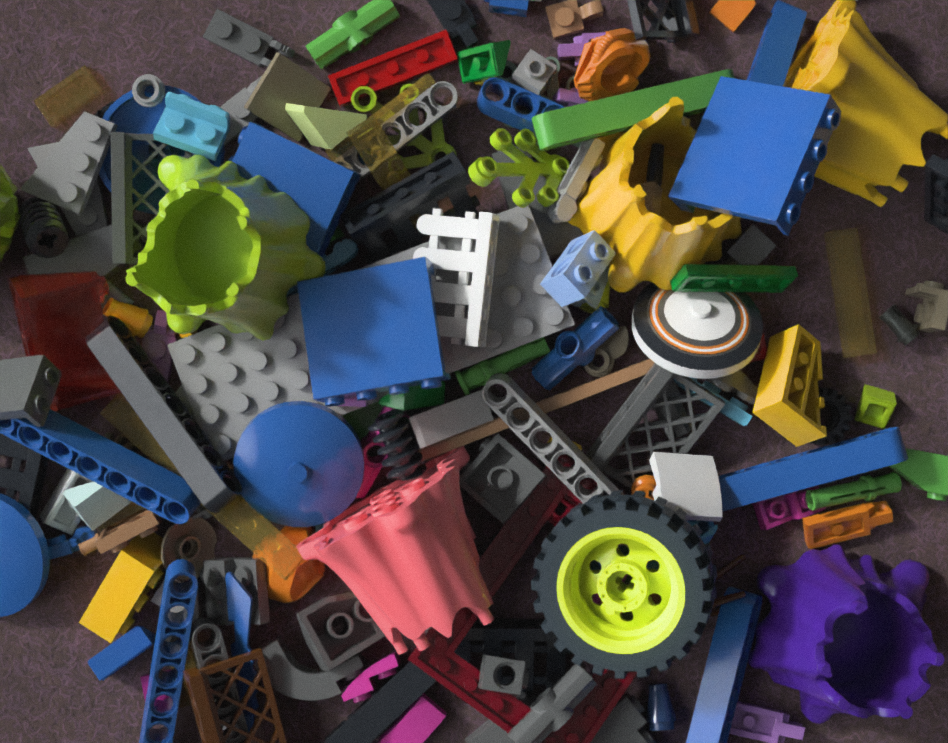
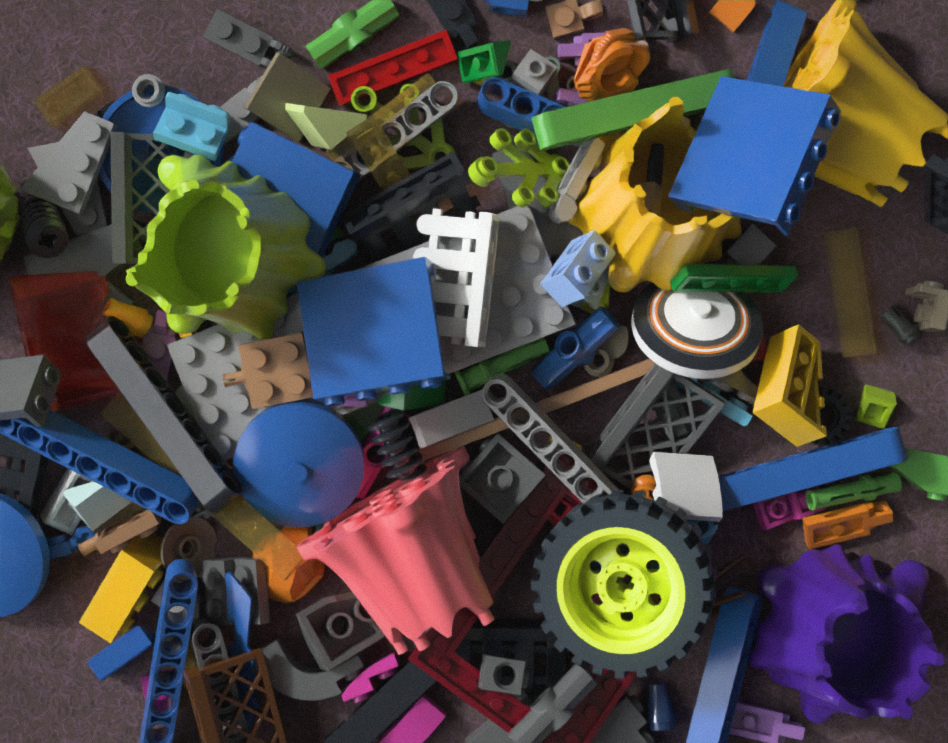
none -> medium nougat plate [222,331,313,409]

